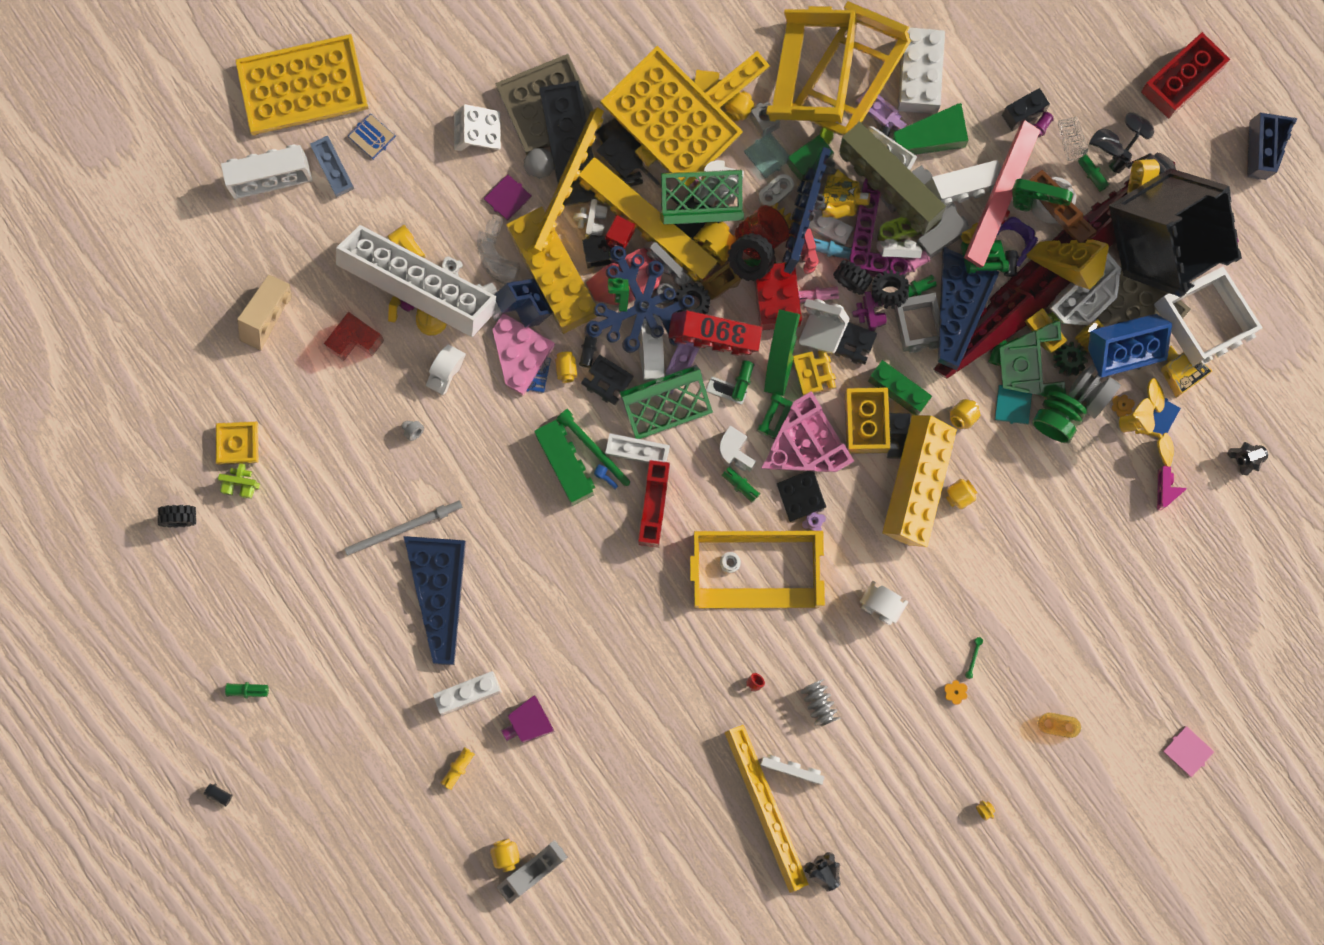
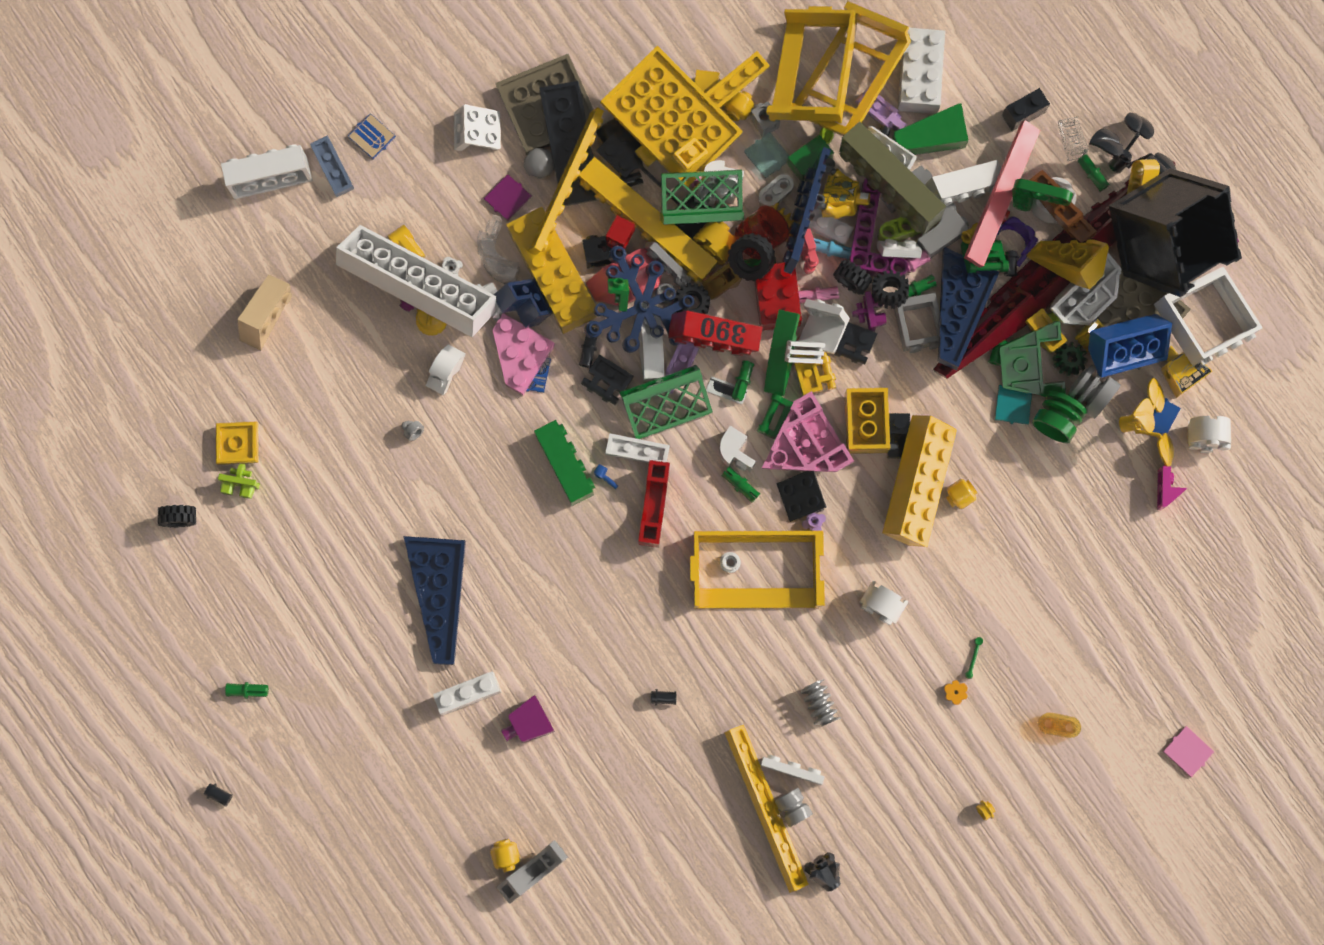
yellow plate [235,34,369,135] -> none
clear red brick [324,311,384,361] -> none
light grey bar [345,500,463,555] -> none
yellow tile [388,296,401,323] -> none
yellow pin [440,747,475,790] -> none
yellow brick [555,351,577,383] -> none
green piece [556,409,630,486] -> none
white hips [573,199,607,239] -> none
red hinge [746,673,765,692] -> none
green brick [868,360,932,415] -> none
yellow head [950,399,981,429] -> none
magenta pin [1033,111,1054,138] -> none
light orange plant [1111,394,1135,417] -> none
red brick [1141,32,1230,119] -> none
black rock [1227,441,1268,476] -> none
dark blue wedge [1247,112,1298,180] -> none
none -> black pin [651,689,677,706]
none -> yellow slope [671,138,708,172]
none -> light grey wheel [774,788,813,828]
none -> white tile [785,341,825,364]
none -> white brick [1188,416,1231,453]

